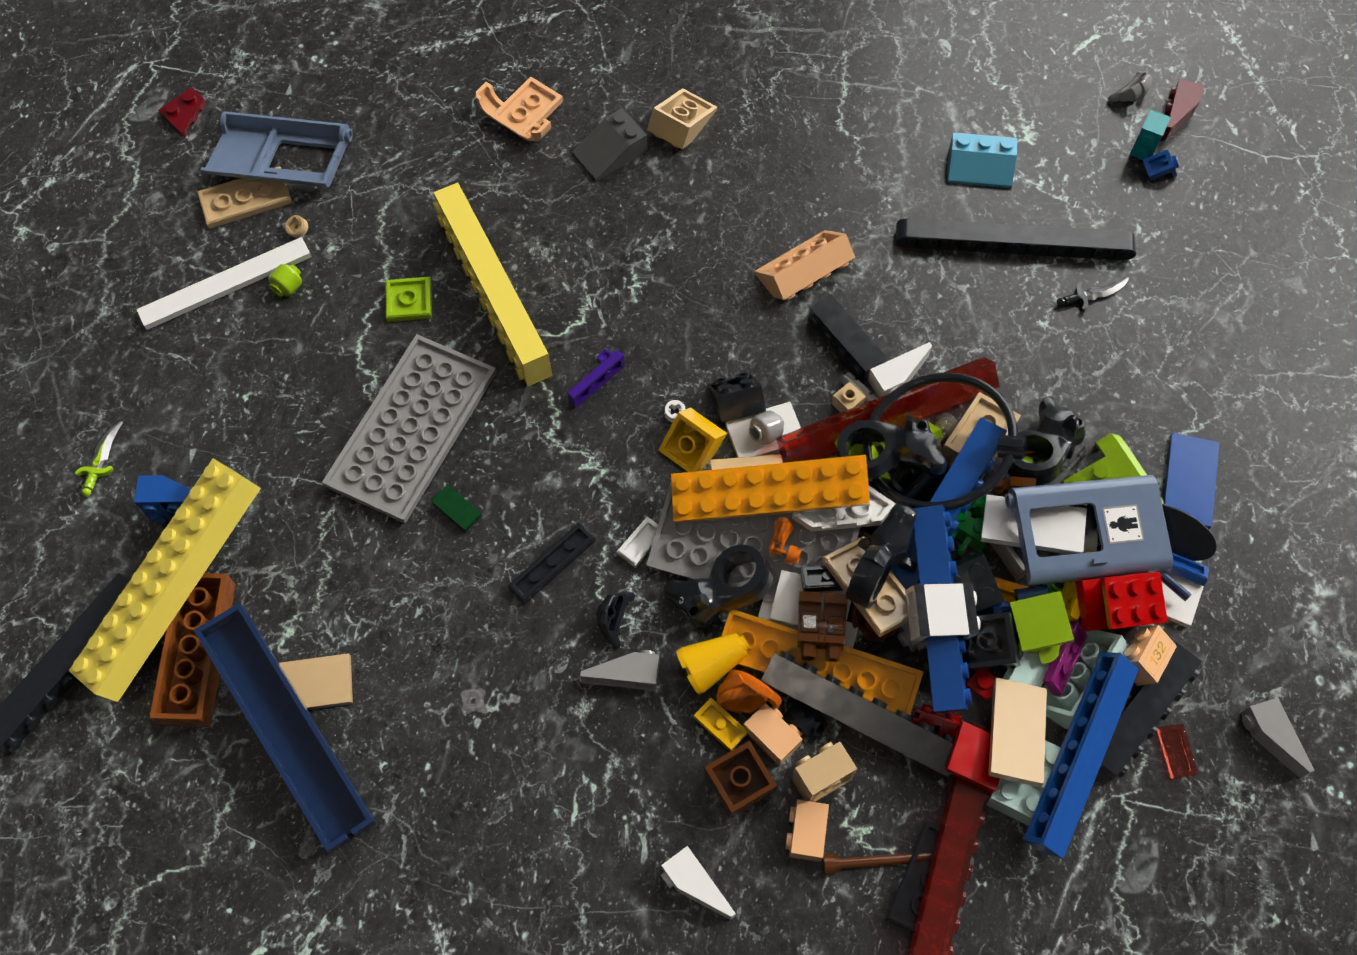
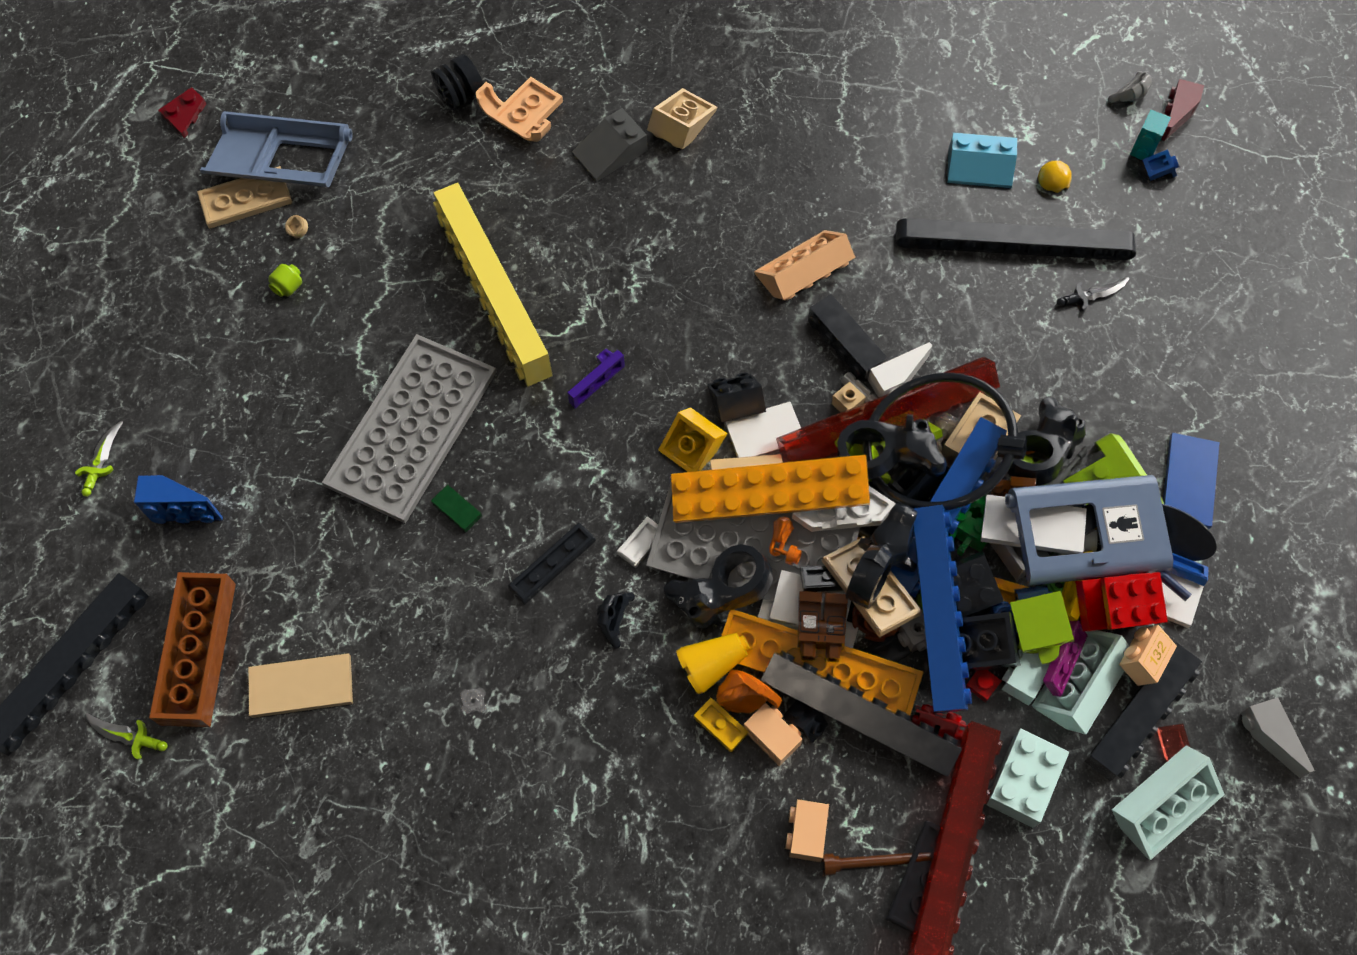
light yellow brick [69,459,261,702] -> none
white tile [137,237,312,330] -> none
dark blue piece [193,603,377,853] -> none
lime tile [386,277,432,322] -> none
light grey slope [580,650,660,691] -> none
white slope [661,846,736,920] -> none
white bush [664,400,686,422] -> none
reddish brown brick [704,741,777,819] -> none
light grey head [749,410,784,445] -> none
tan brick [792,742,857,802] -> none
white panel [905,583,980,641] -> none
red tile [945,721,1000,793] -> none
tan tile [988,677,1047,787] -> none
blue brick [1023,652,1139,859] -> none
none -> piece [85,713,168,759]
none -> black wheel [431,54,483,110]
none -> yellow hair [1038,161,1072,193]
none -> light aqua slope [1112,745,1225,860]

